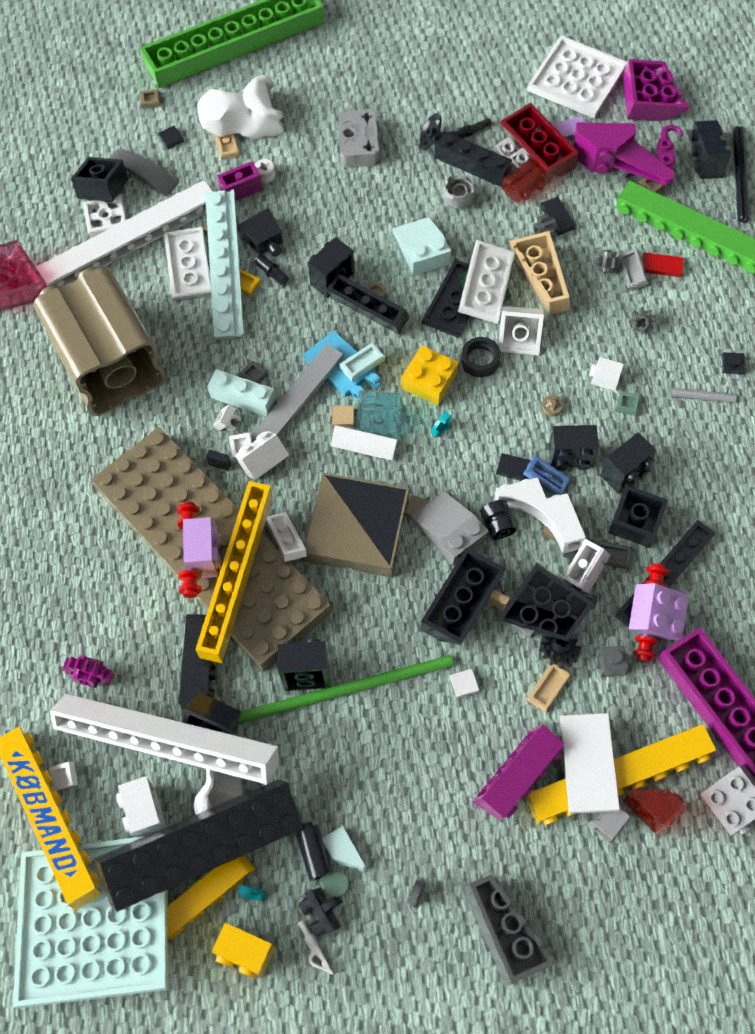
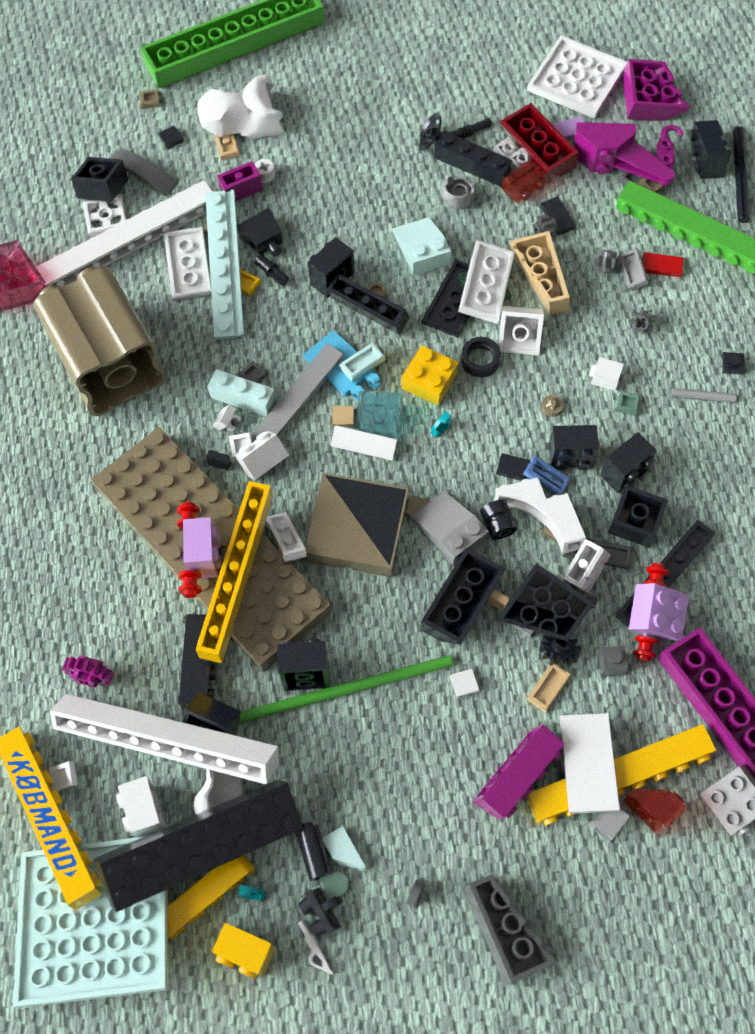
light grey axle [338,109,379,168] -> none

